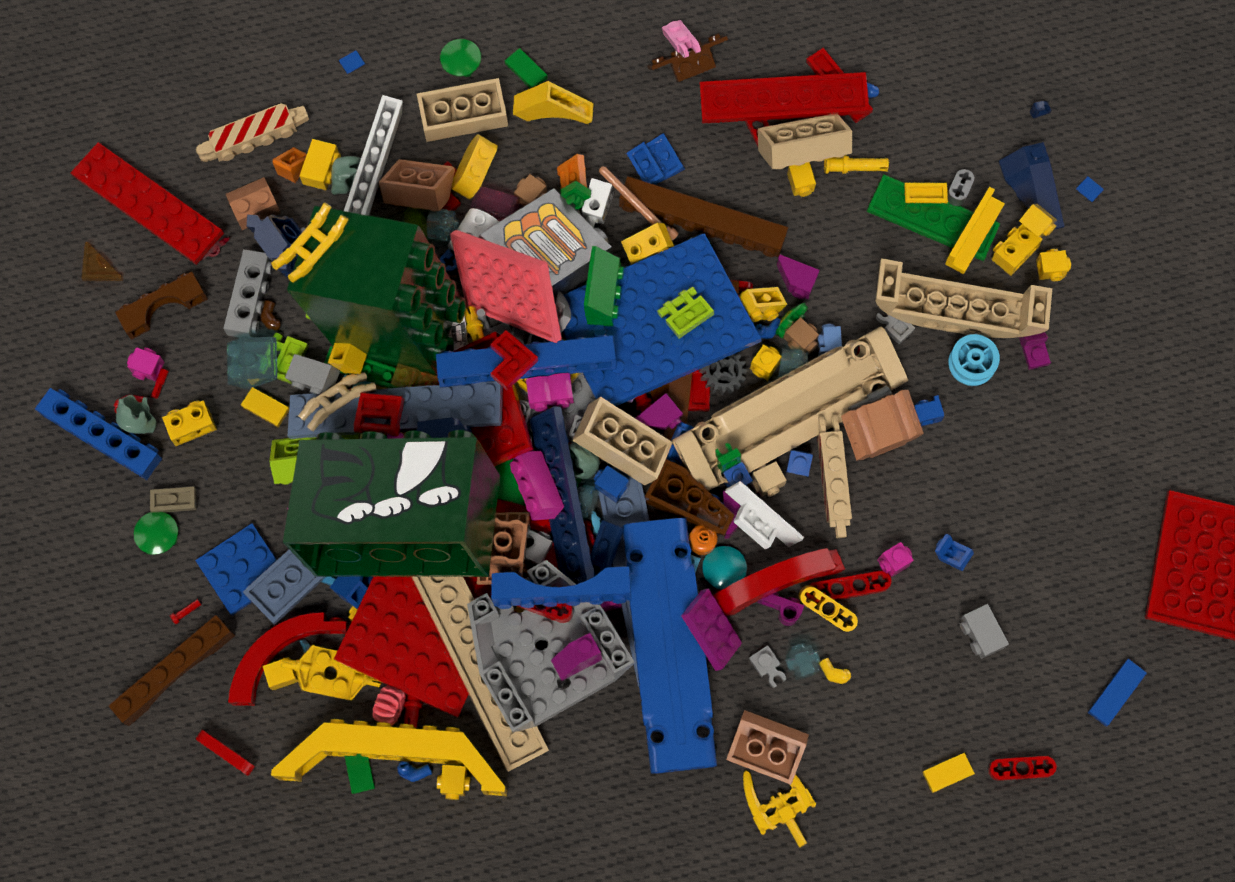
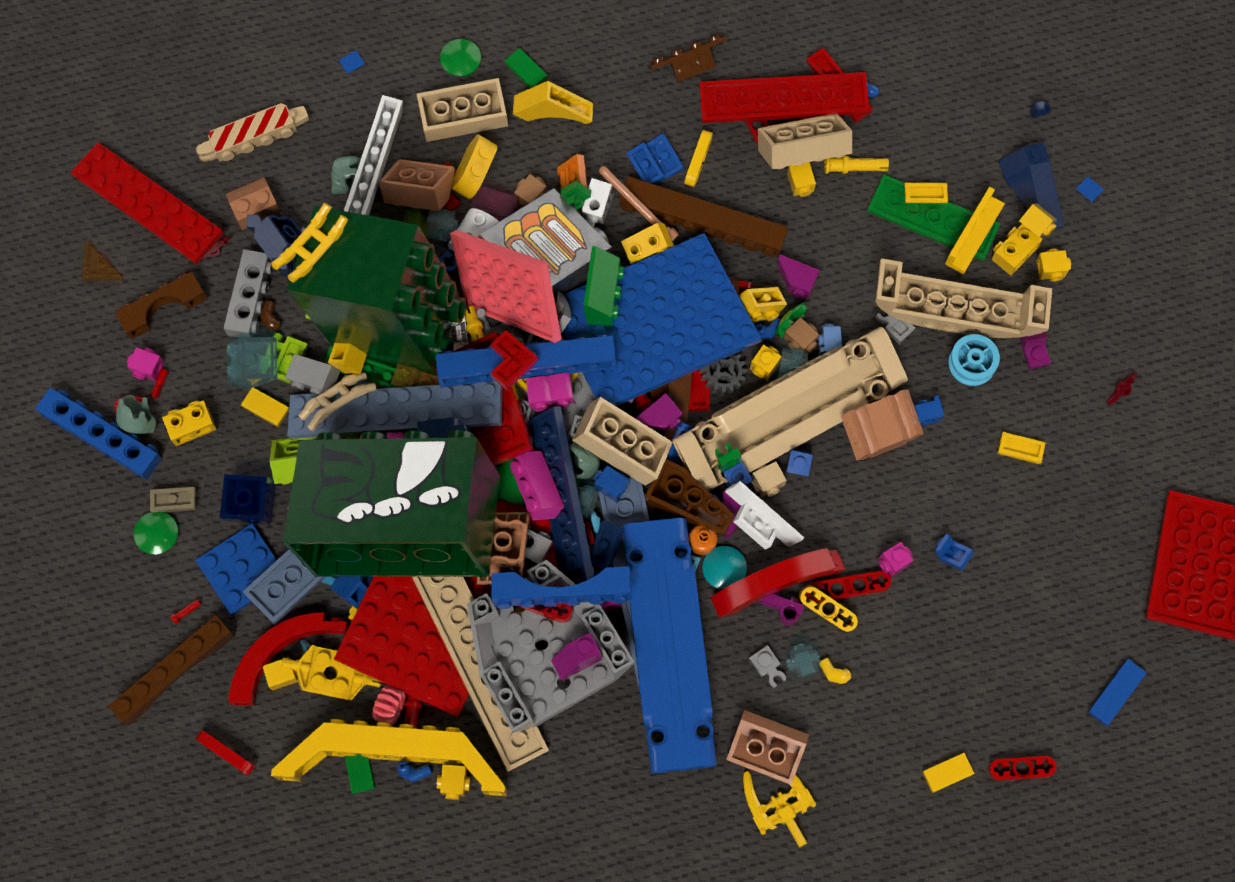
orange slope [272,147,307,183] -> none
yellow brick [300,139,341,190] -> none
red plate [354,393,405,436] -> none
lime plate [657,287,714,339] -> none
bright pink hinge [662,20,701,58] -> none
magenta plate [681,589,742,671] -> none
tan hinge [817,415,852,538] -> none
dark grey axle [848,385,892,411] -> none
flat silver beam [947,169,974,206] -> none
light grey brick [960,604,1009,659] -> none
none -> clear blue brick [220,474,275,524]
none -> yellow beam [684,130,713,187]
none -> yellow tile [997,432,1046,464]
none -> dark red piece [1106,373,1137,405]

